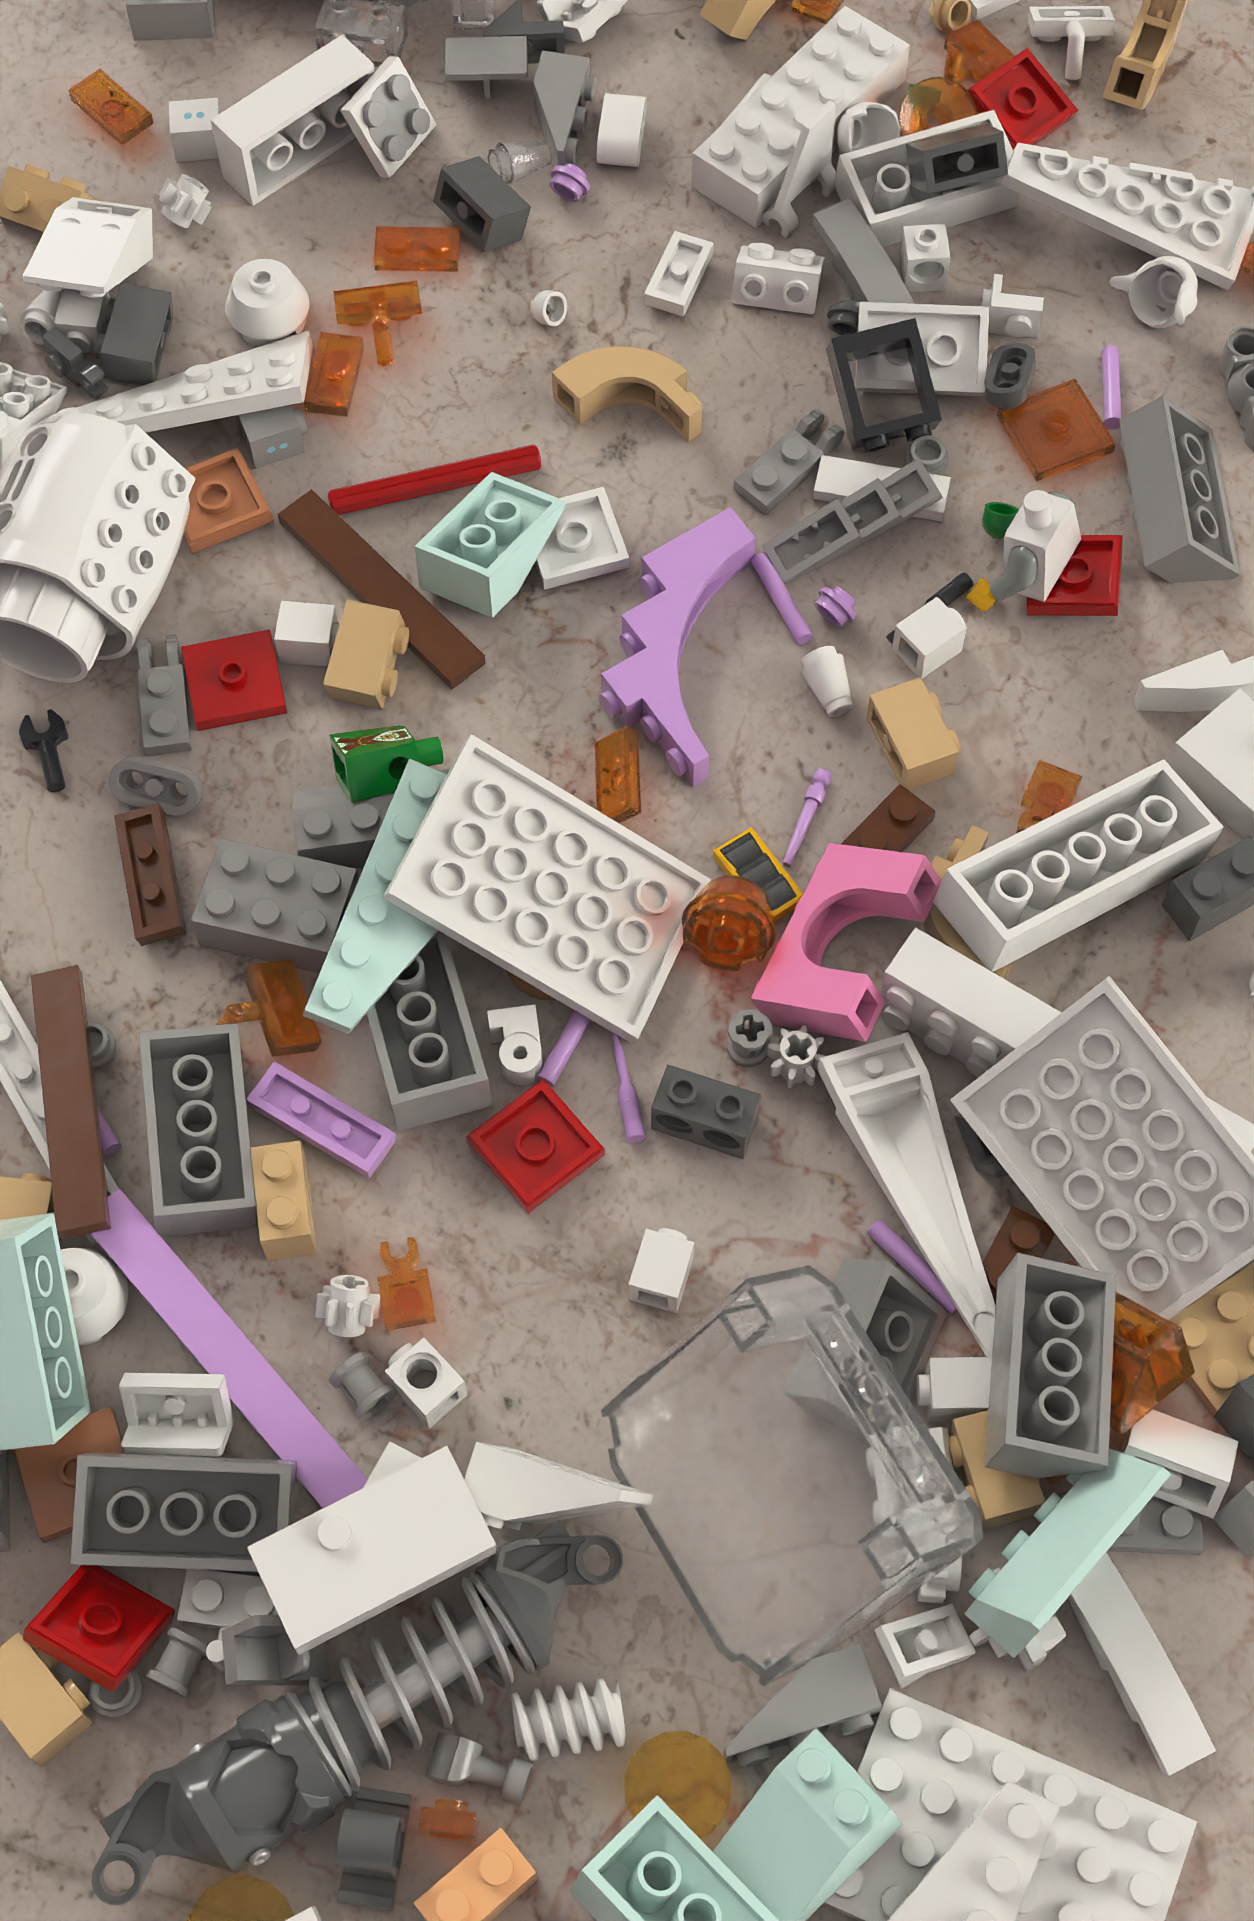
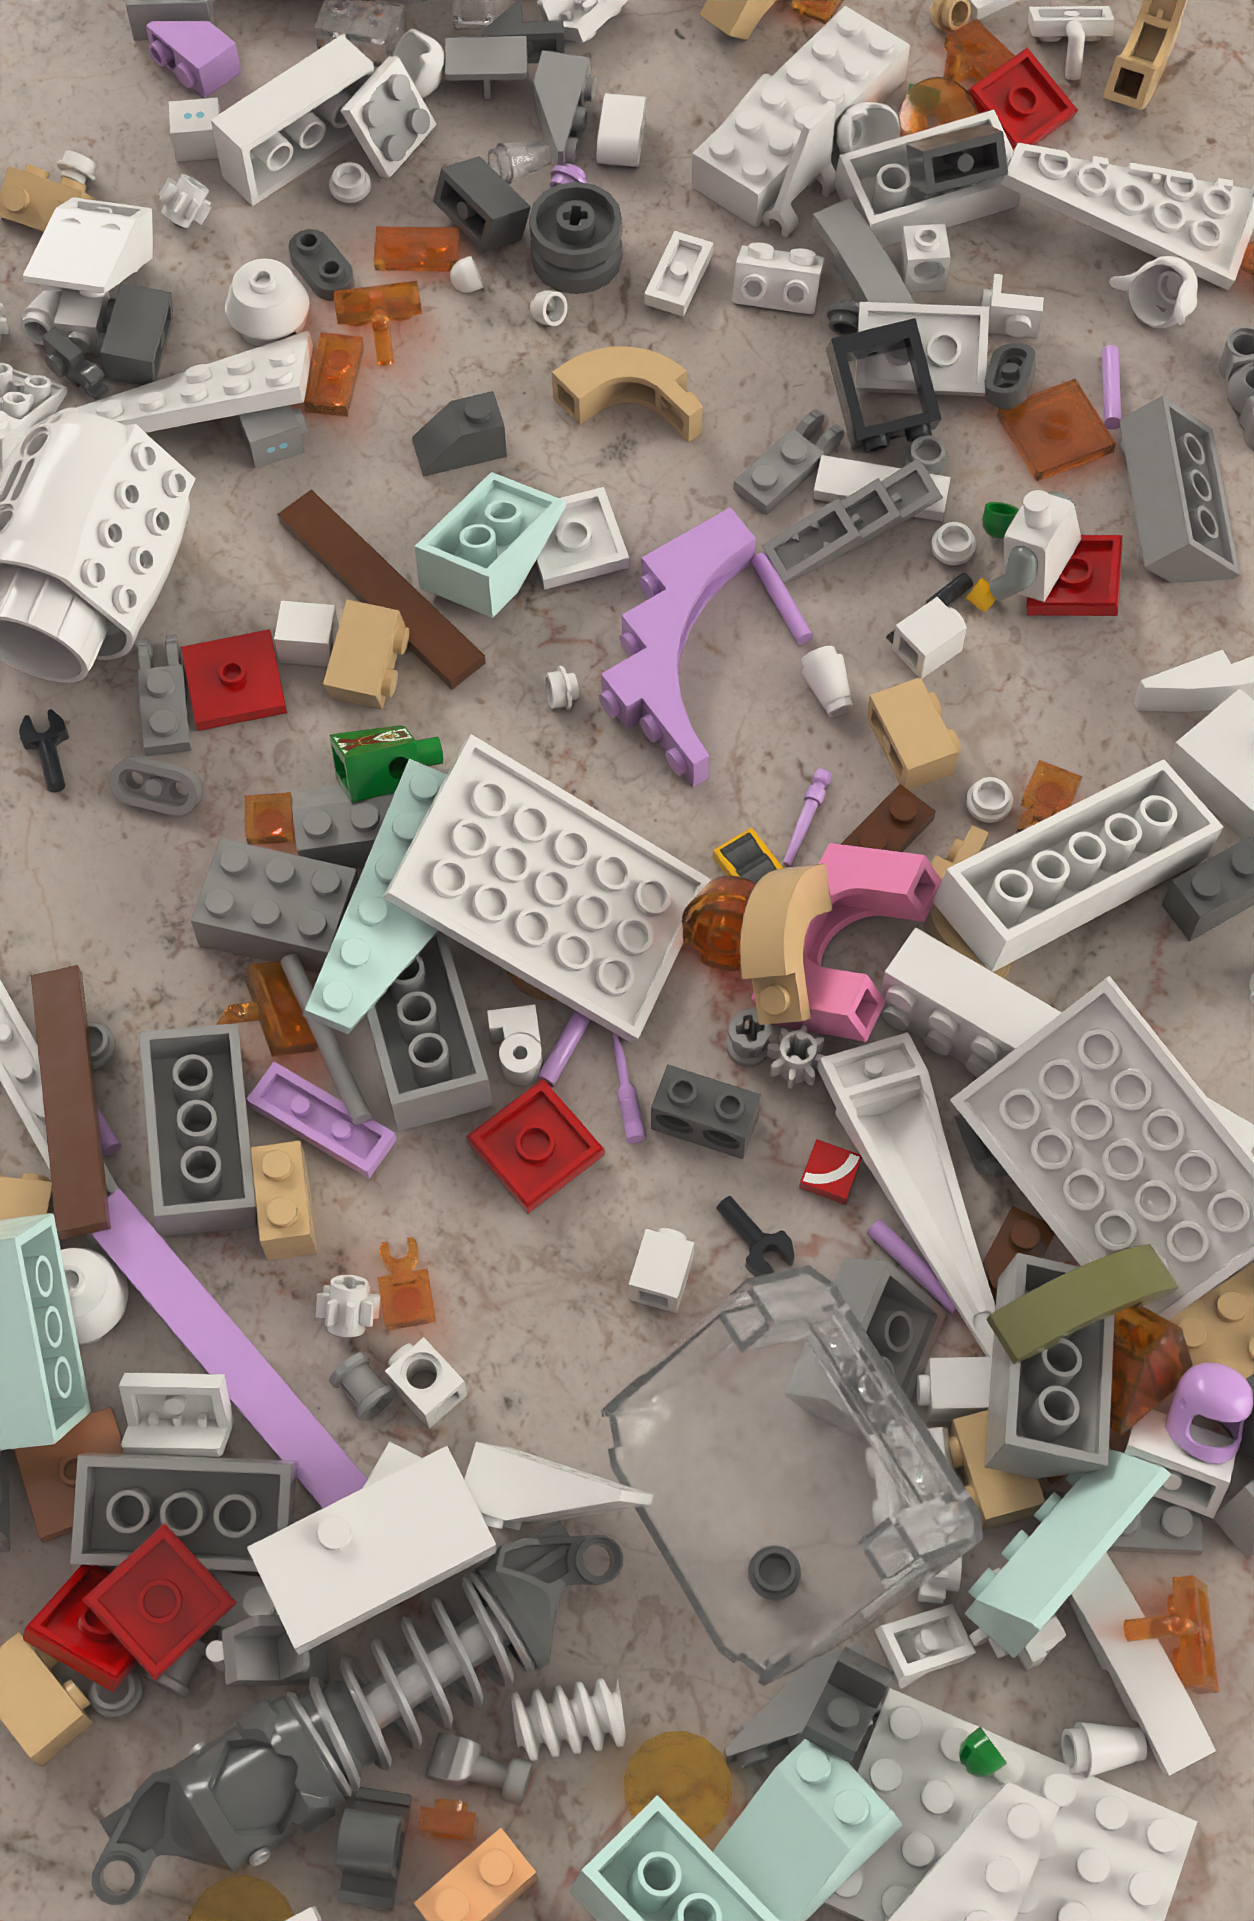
clear orange plate [68,69,154,145] -> none
reddish brown plate [114,803,186,946] -> none
nougat plate [183,447,274,554] -> none
red axle [328,444,541,515] -> none
clear orange plate [594,726,641,824] -> none
lavender plate [814,586,857,628] -> none
none -> white plate [56,150,97,184]
none -> red plate [82,1523,237,1680]
none -> lavender slope [146,21,241,98]
none -> clear orange plate [244,792,294,845]
none -> light grey bar [280,954,371,1125]
none -> dark grey plate [289,229,354,301]
none -> white plate [329,162,371,203]
none -> white hair [393,29,445,98]
none -> dark grey slope [412,391,507,477]
none -> white hinge [450,255,484,293]
none -> dark grey wheel [529,182,623,294]
none -> white plate [545,665,579,710]
none -> black bar [716,1196,795,1282]
none -> tan arch [740,863,832,1025]
none -> dark grey plate [748,1545,801,1600]
none -> red tile [799,1139,862,1205]
none -> dark grey slope [801,1646,894,1763]
none -> white plate [931,522,976,565]
none -> green hinge [959,1727,1007,1777]
none -> white plate [966,777,1013,823]
none -> olive slope [986,1244,1179,1364]
none -> white cone [1061,1722,1147,1778]
none -> clear orange plate [1124,1575,1219,1694]
none -> lavender helmet [1165,1362,1253,1464]

